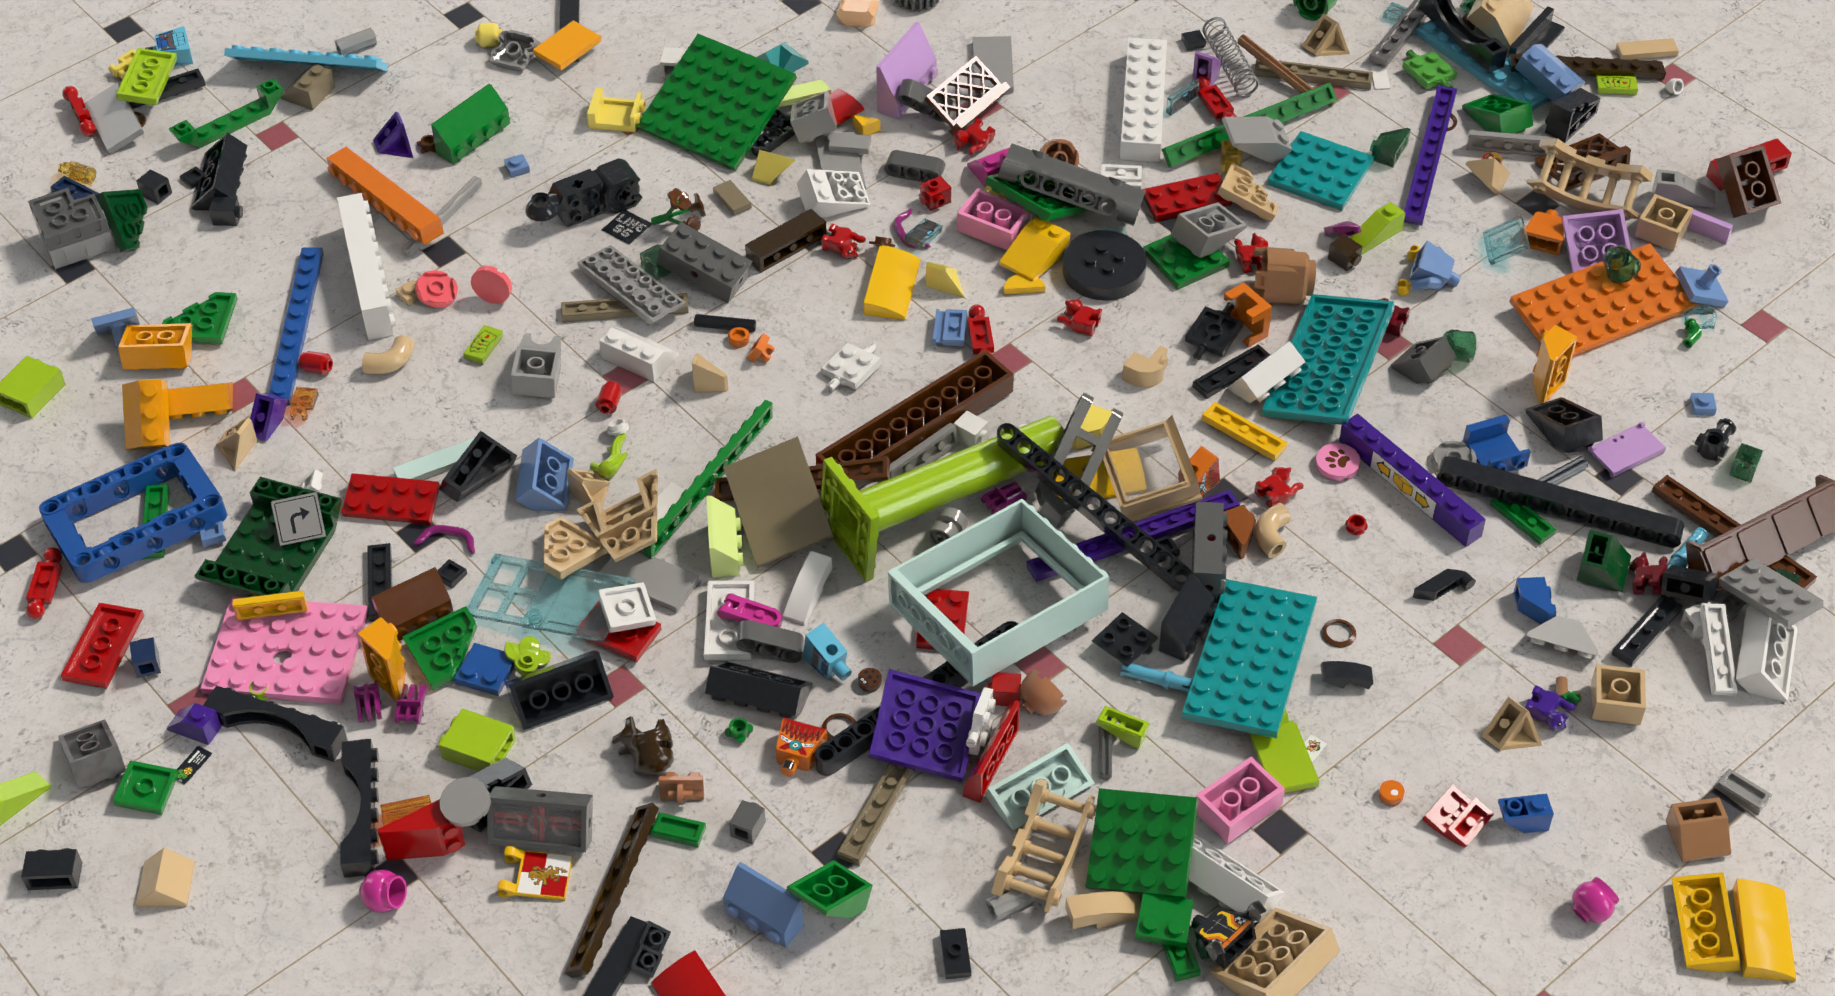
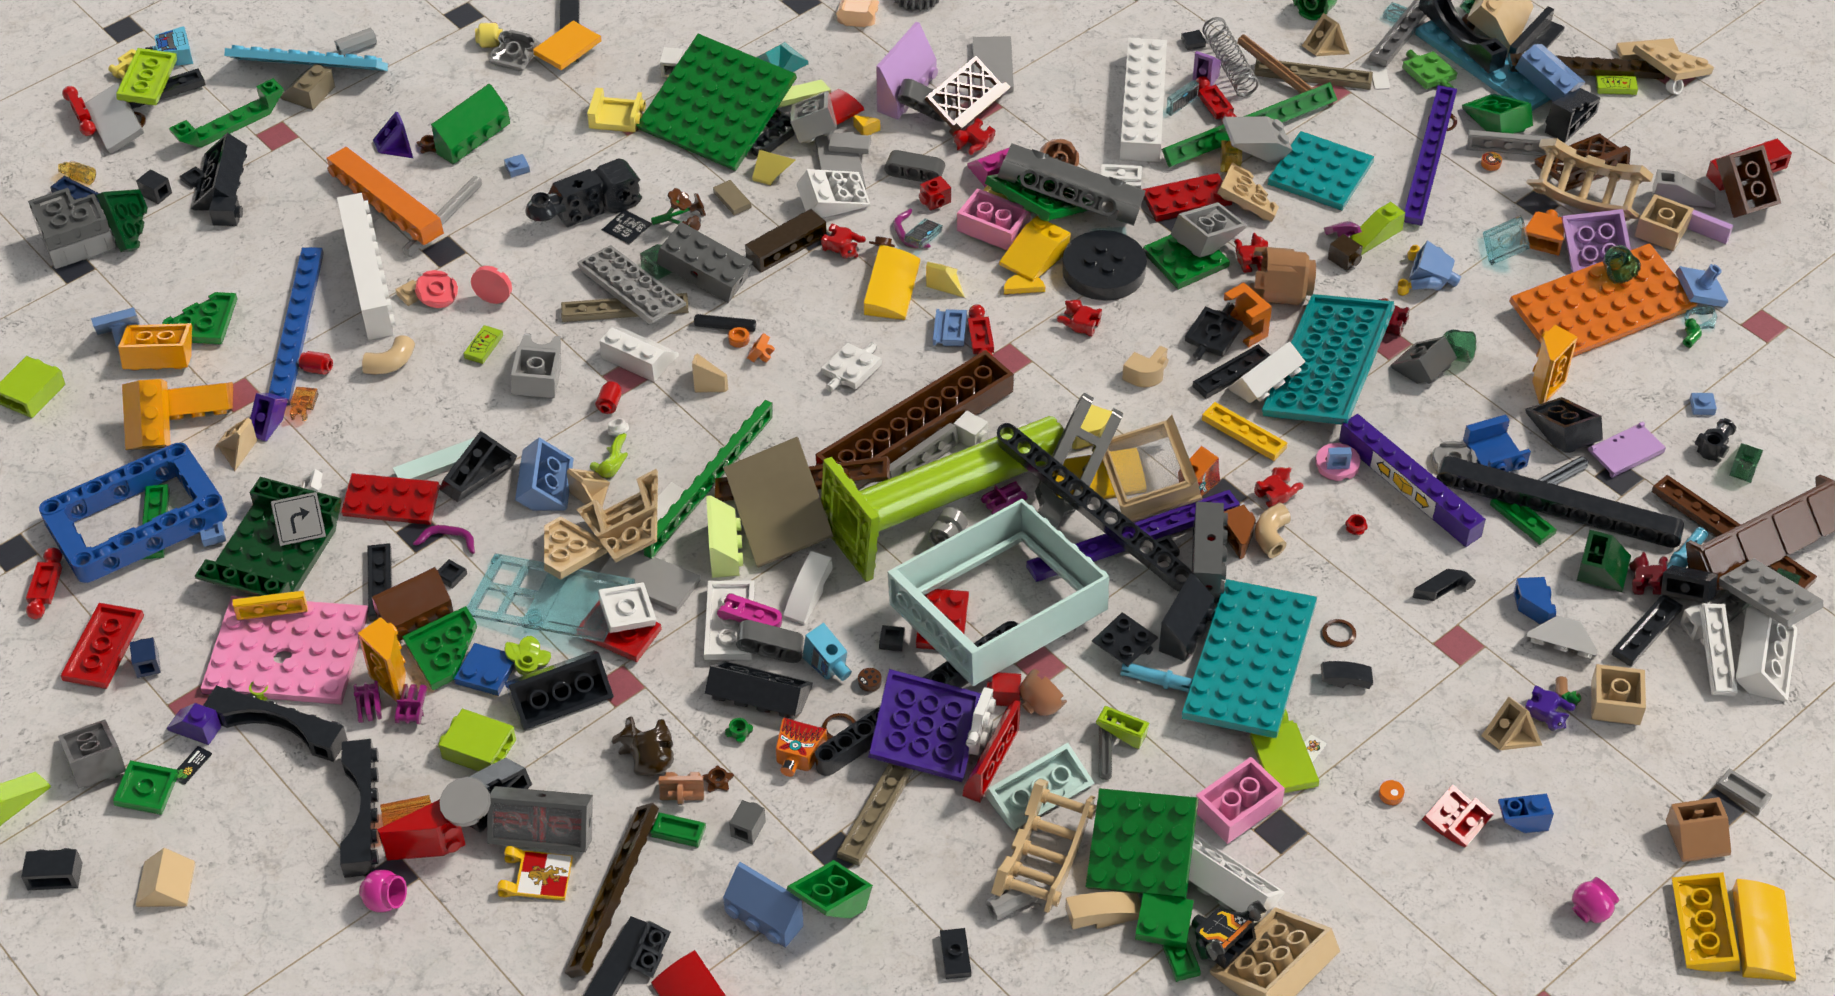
clear green slope [1370,128,1411,168] -> none
tan slope [1465,158,1511,195] -> none
none -> reddish brown plate [702,765,734,793]
none -> black plate [879,625,905,651]
none -> medium blue plate [1326,447,1352,469]
none -> tan plate [1632,42,1714,81]

